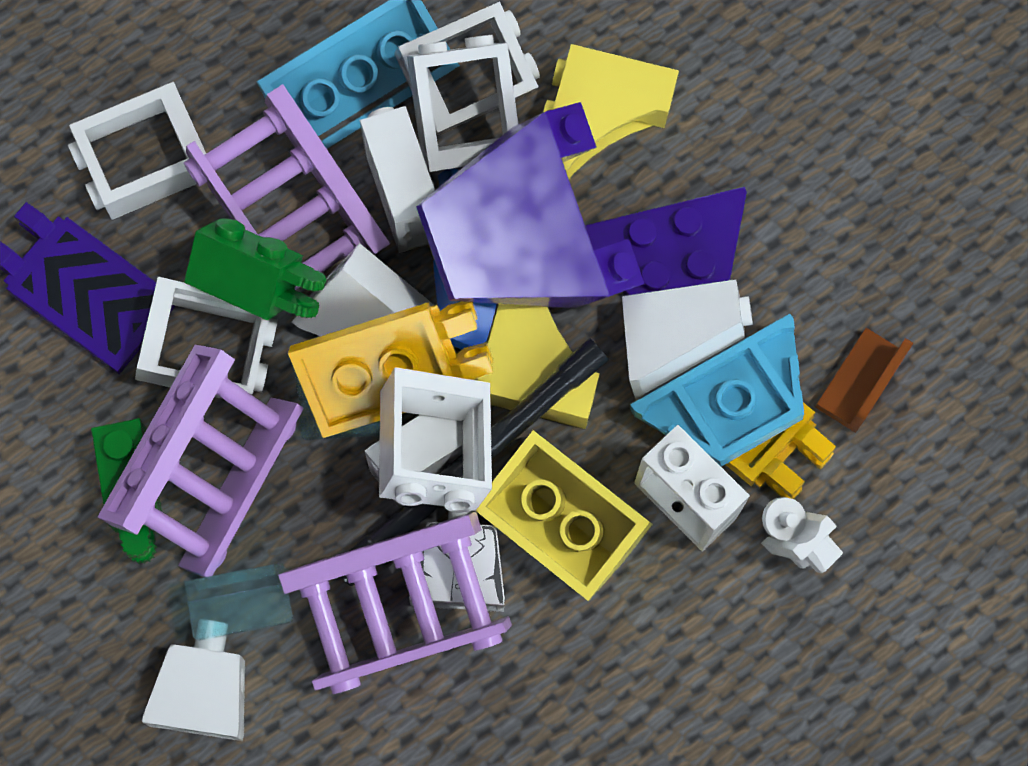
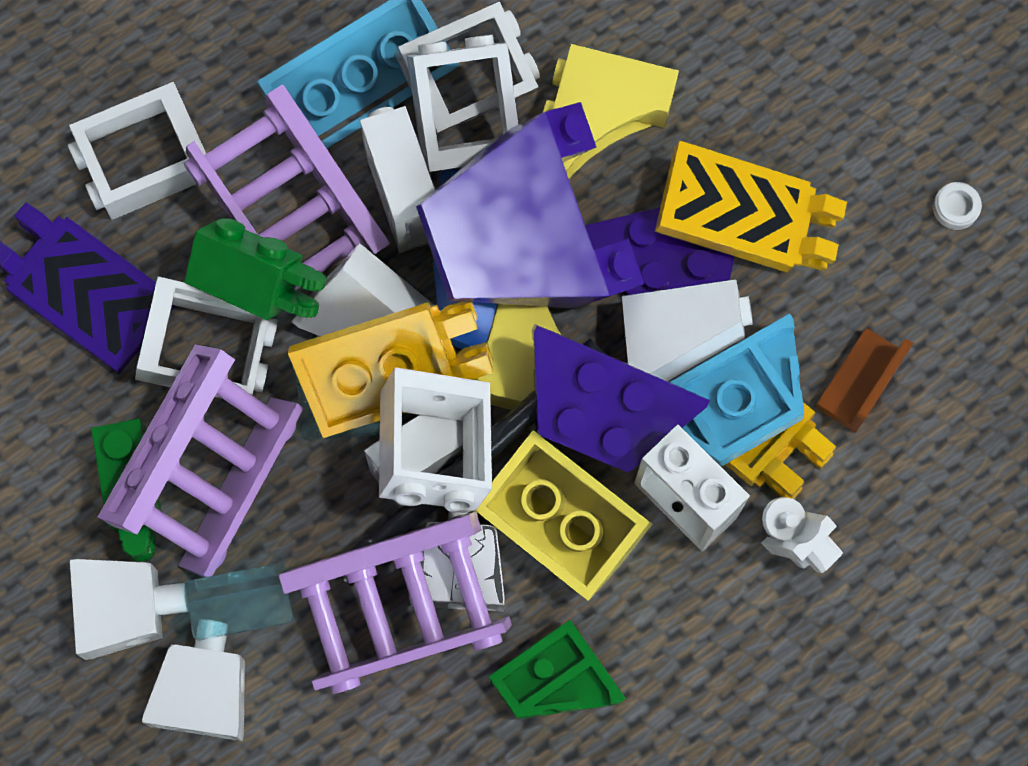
none -> white torso [70,559,189,660]
none -> green wing [488,620,626,720]
none -> dark purple wing [532,324,710,473]
none -> yellow tile [655,141,847,273]
none -> white tile [933,182,982,230]

